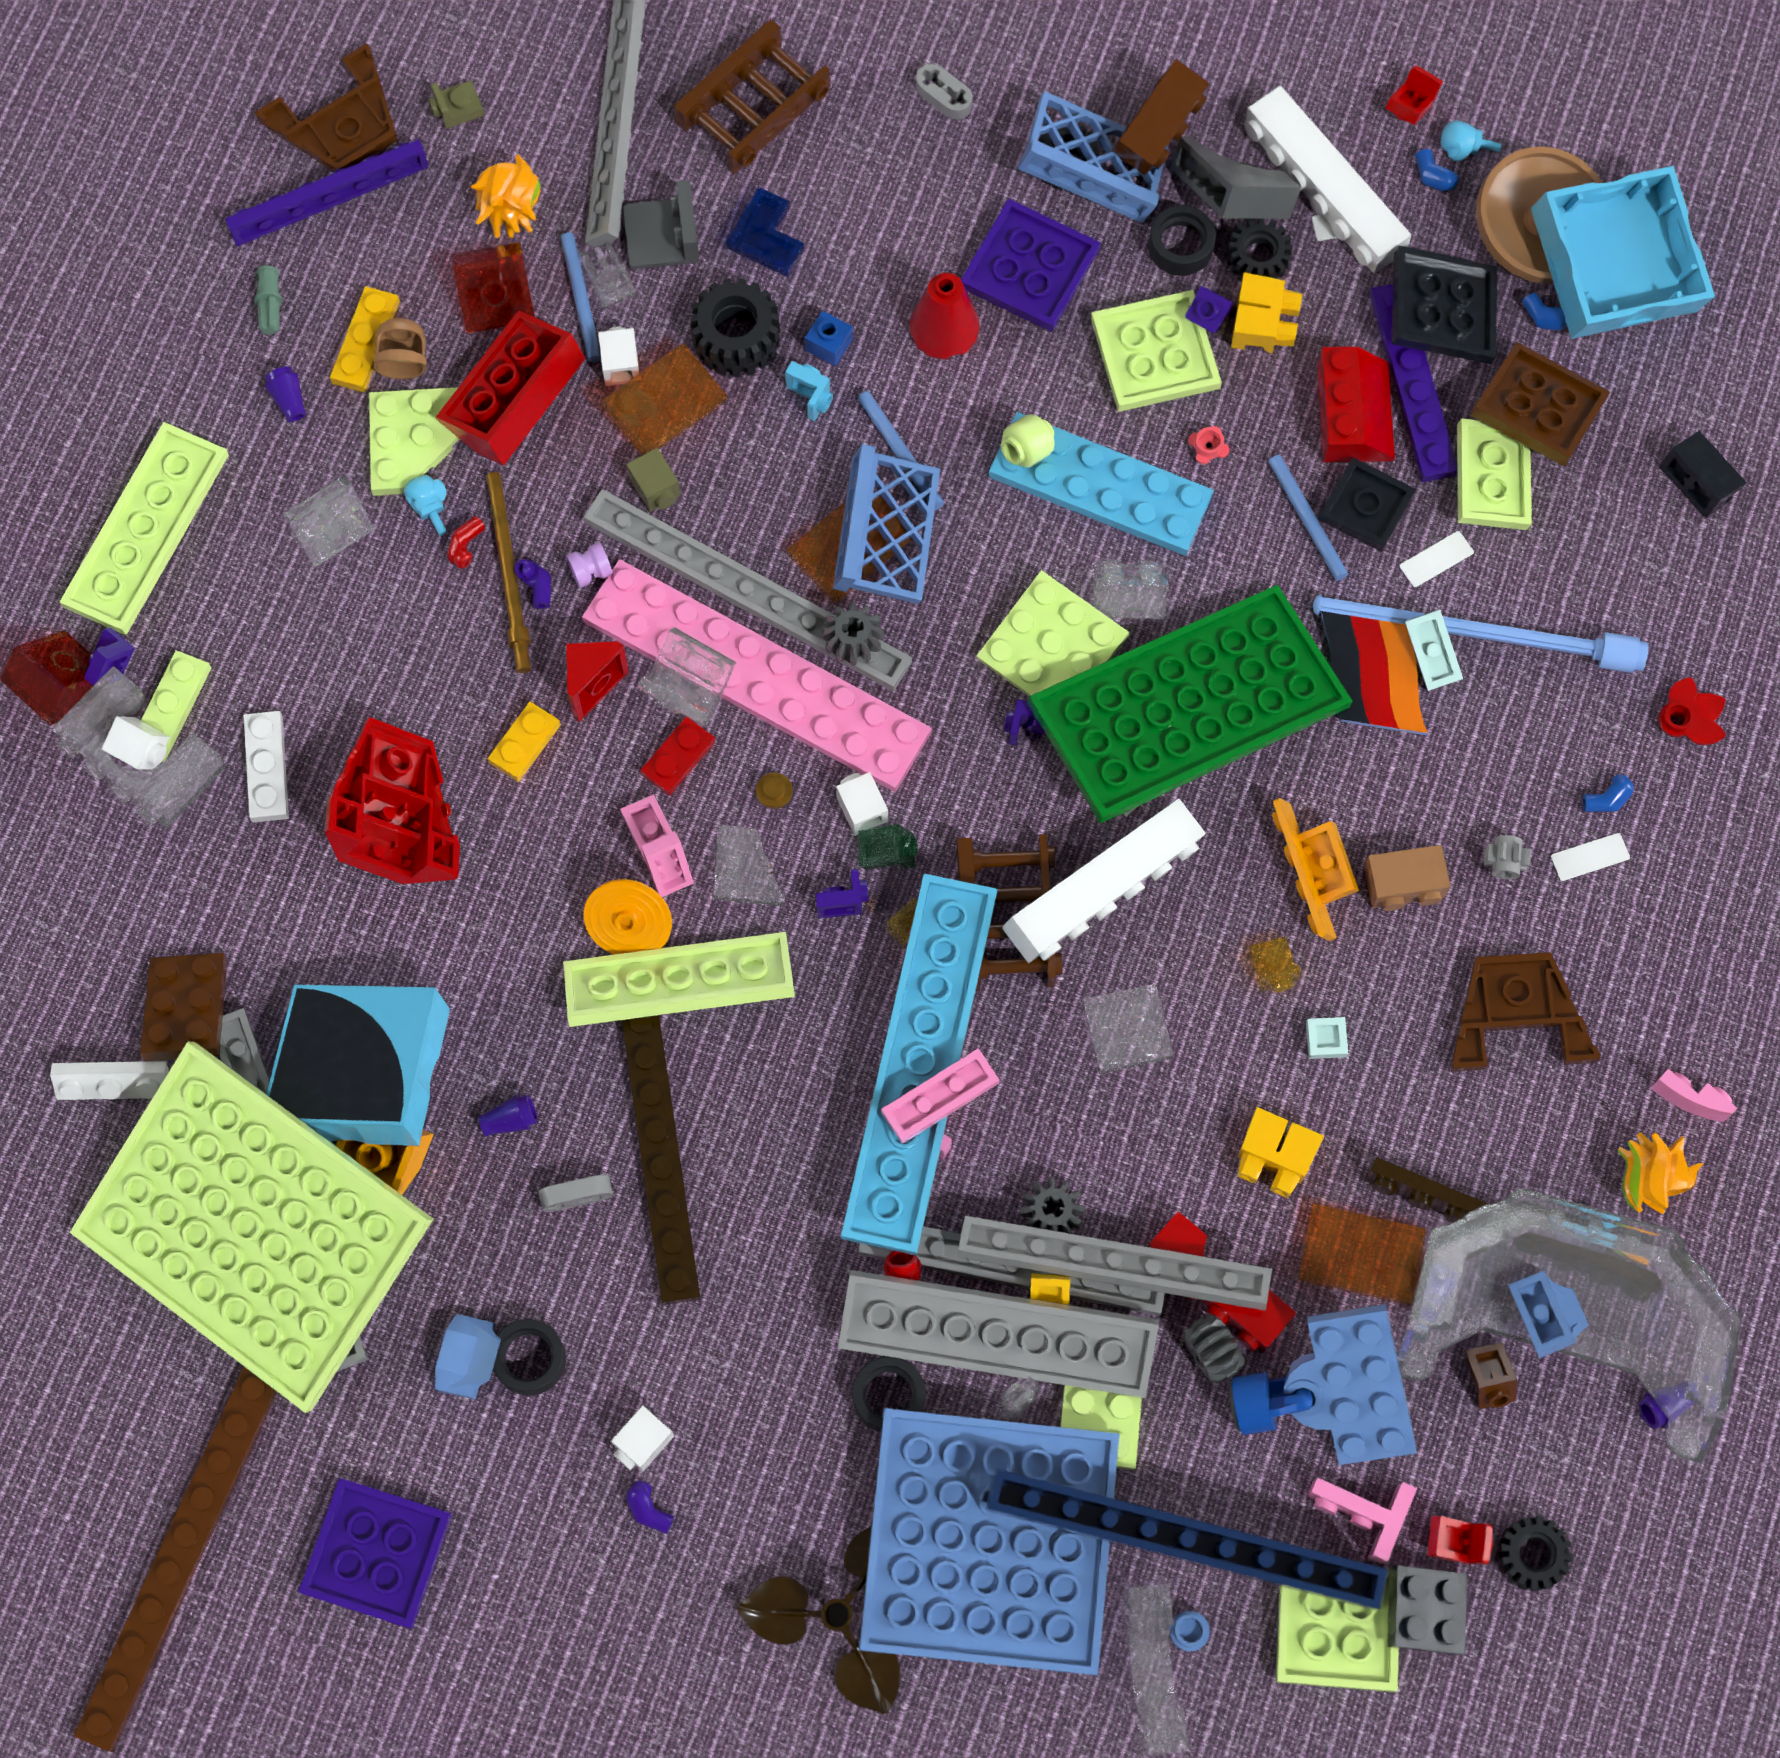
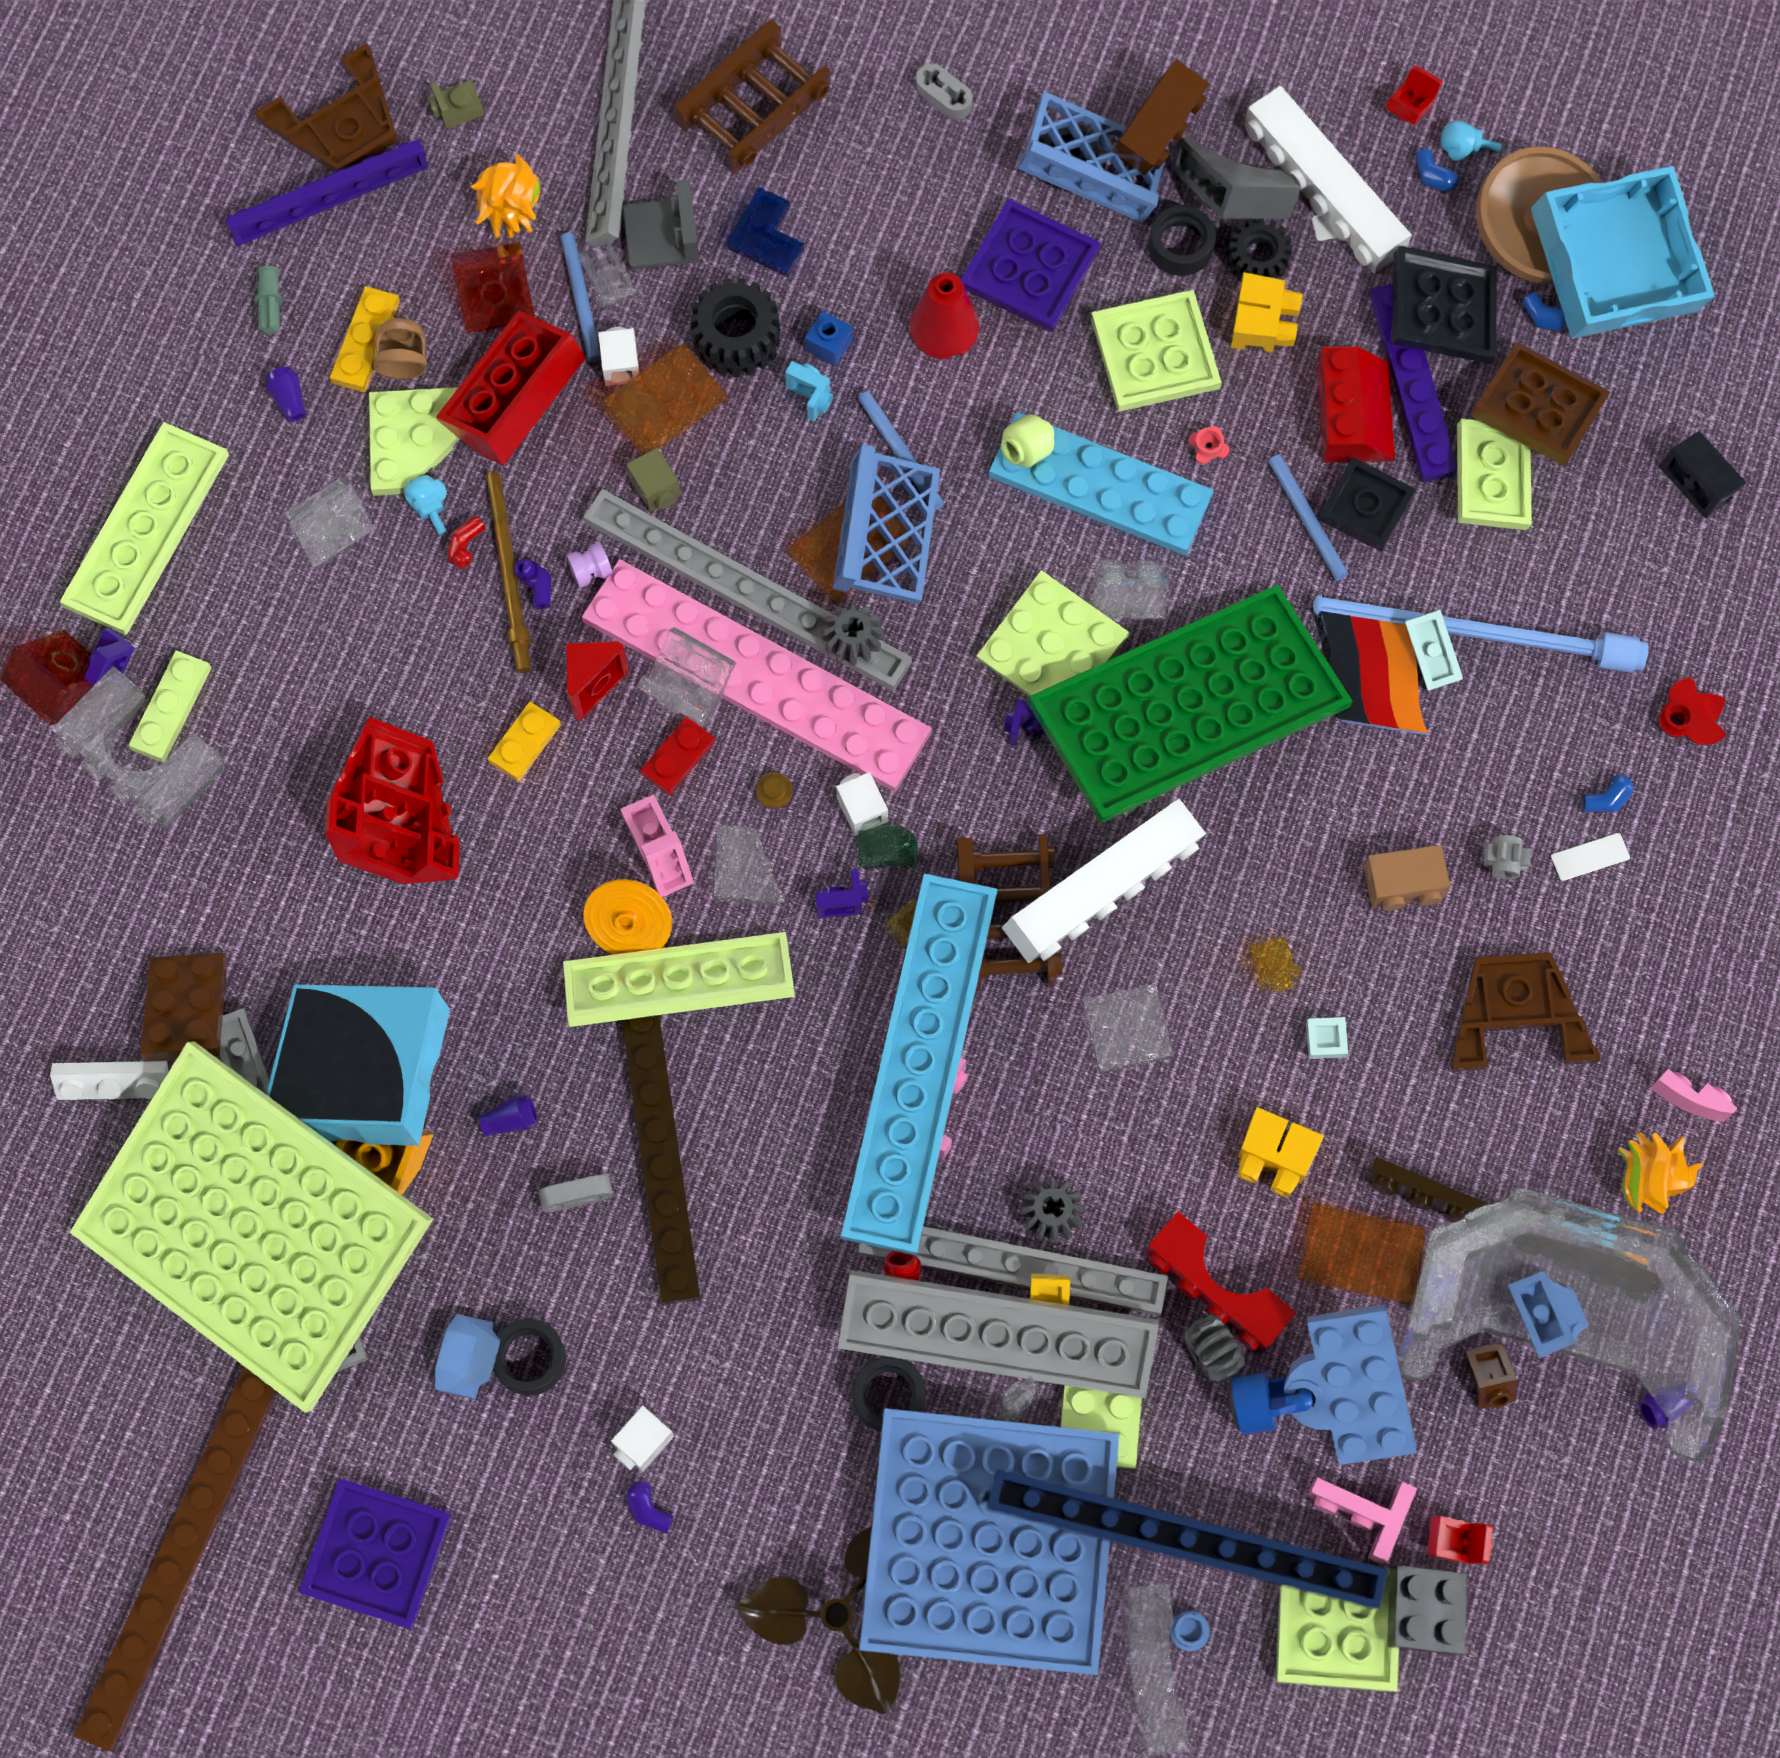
white brick [102,716,170,770] -> none
white plate [244,711,289,823] -> none
bright pink plate [881,1048,999,1144] -> none
light grey plate [958,1216,1272,1311] -> none
dark purple bracket [1185,286,1237,333] -> none
light orange bracket [1272,798,1359,941] -> none
white sticker [1400,531,1474,587] -> none
black tyre [1496,1516,1573,1591] -> none

